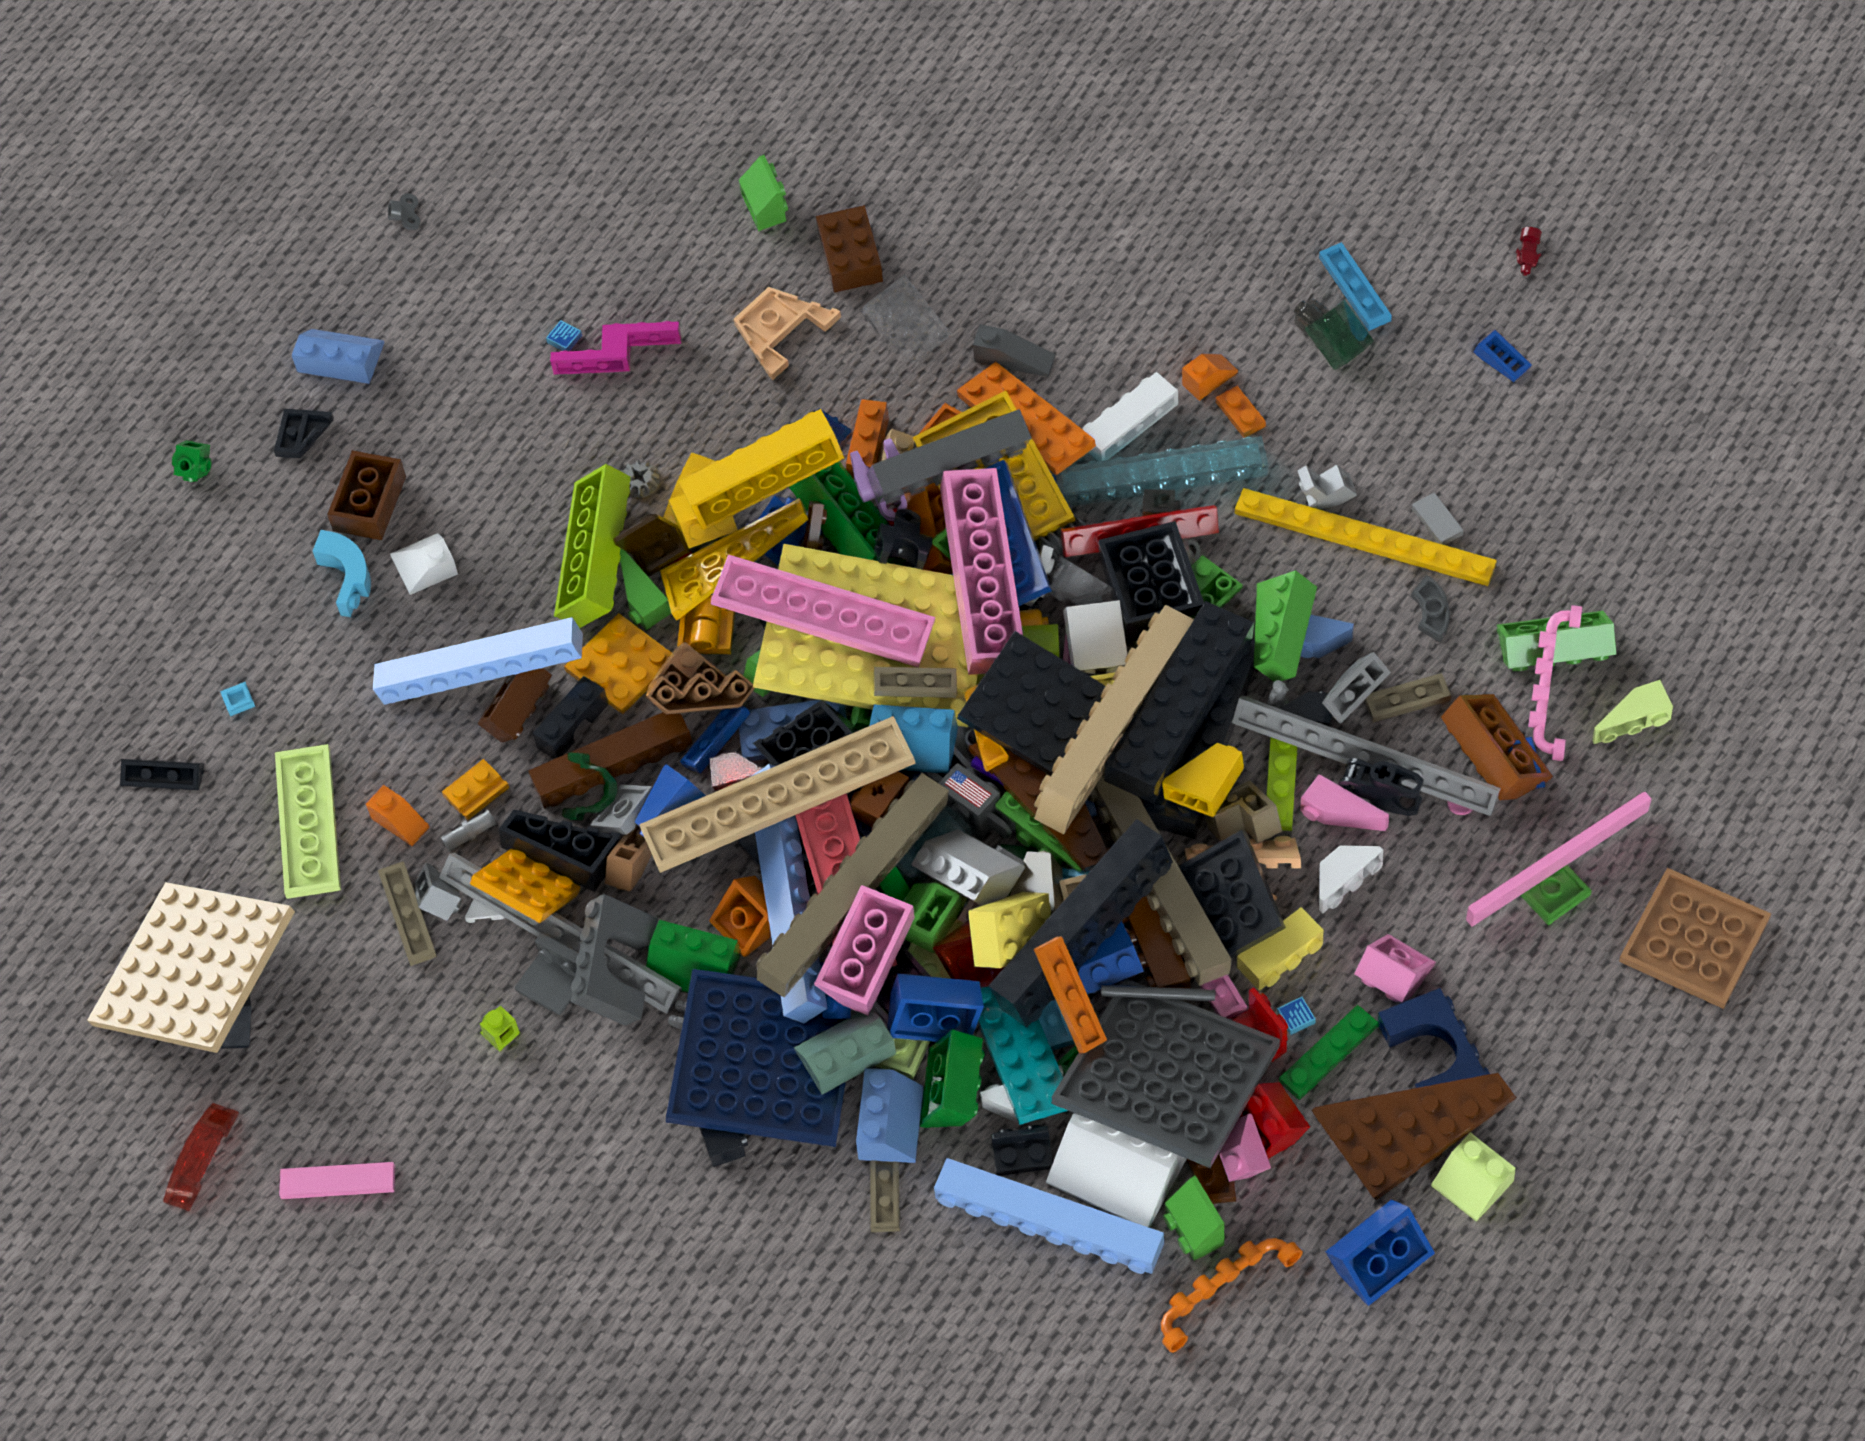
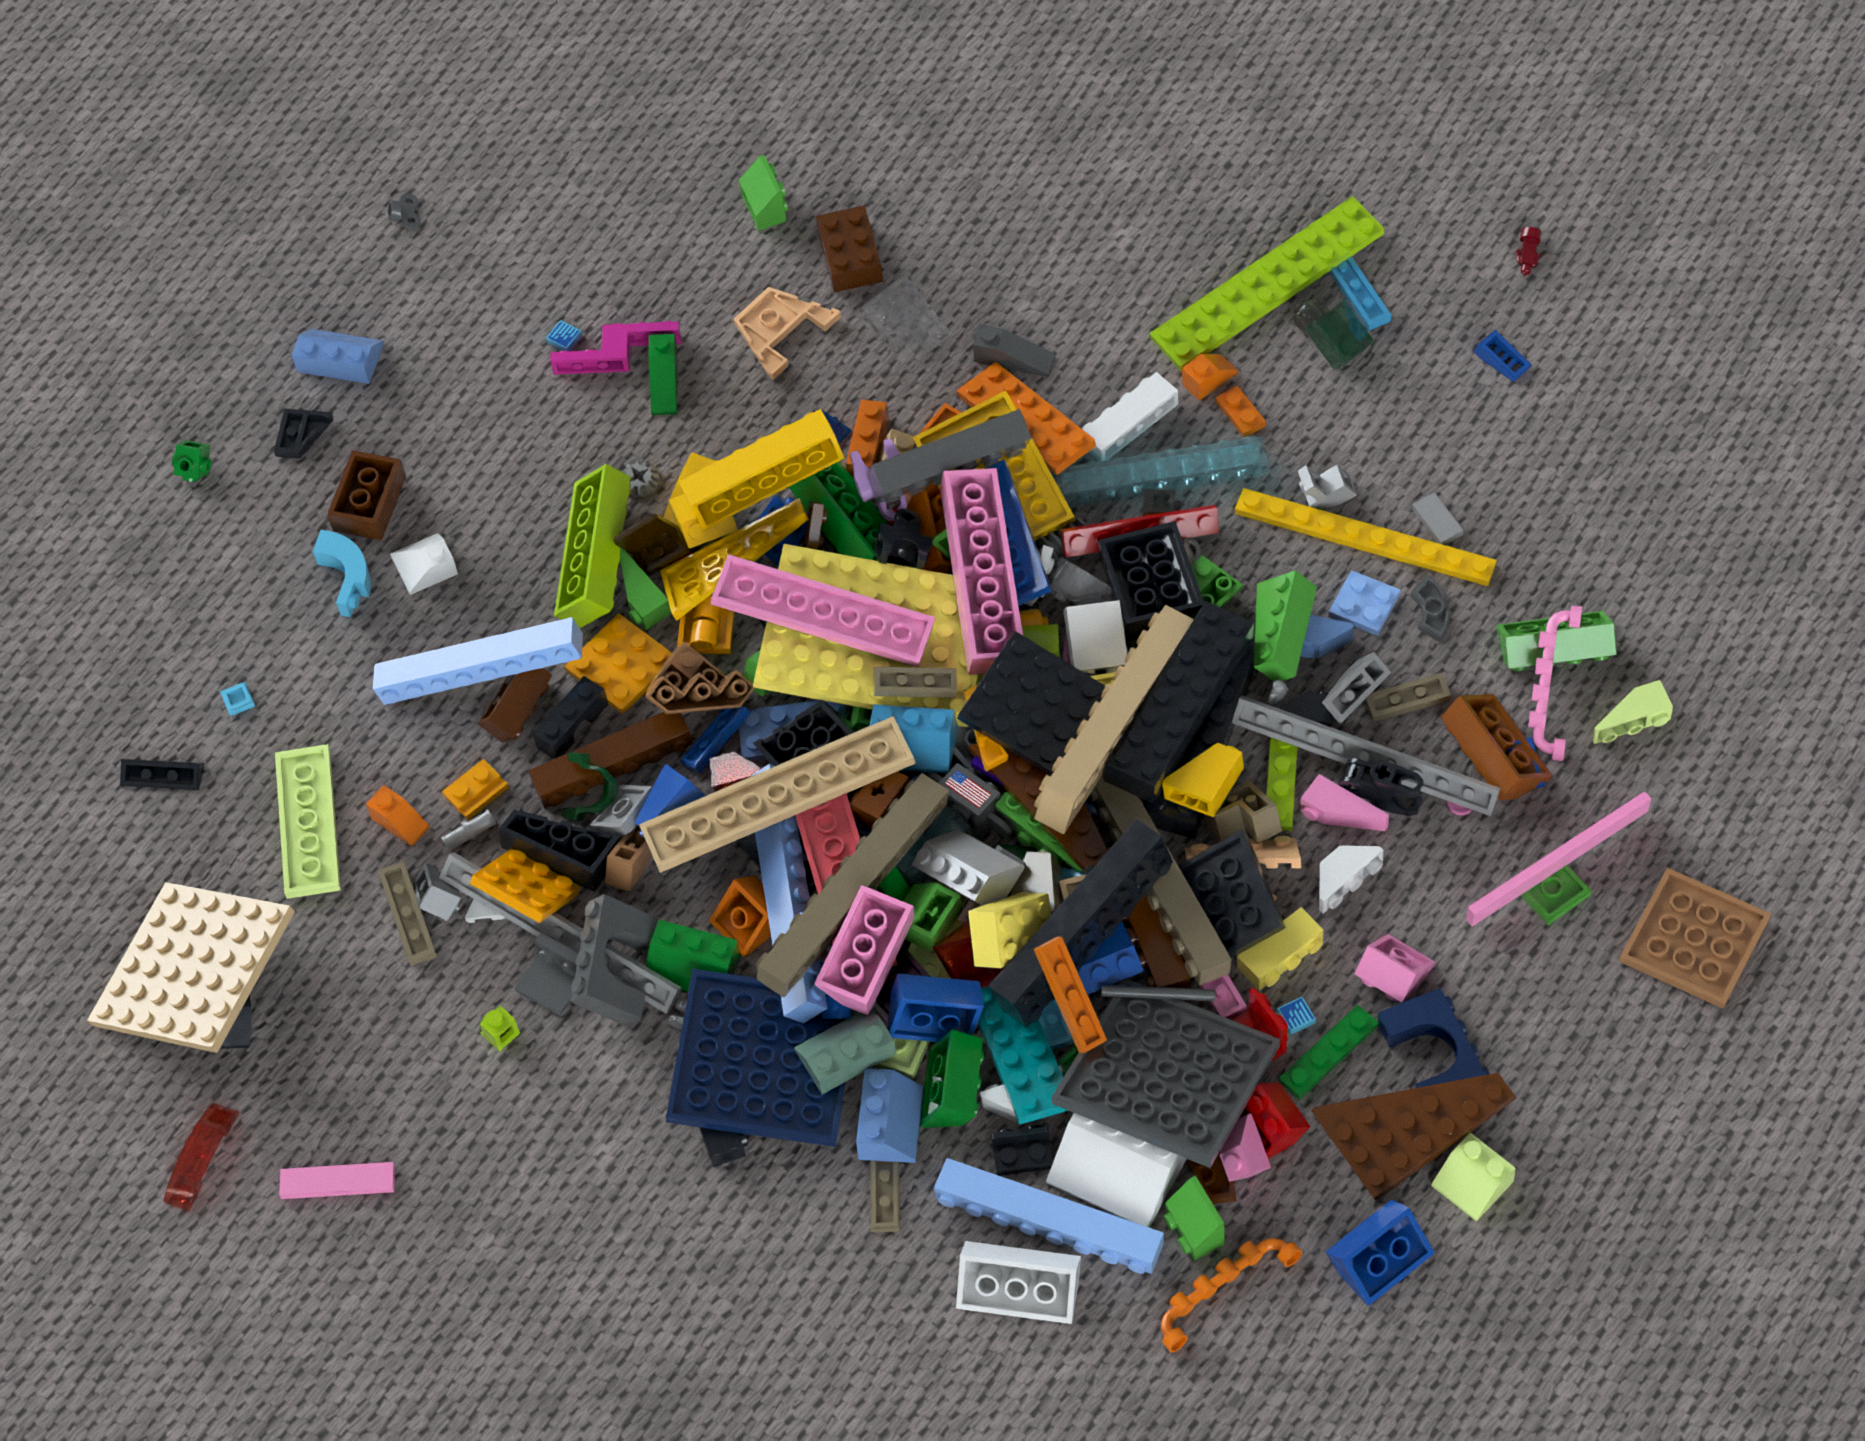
none -> green slope [649,334,678,415]
none -> white slope [956,1241,1081,1324]
none -> lime plate [1149,196,1384,371]
none -> light blue plate [1329,570,1400,636]

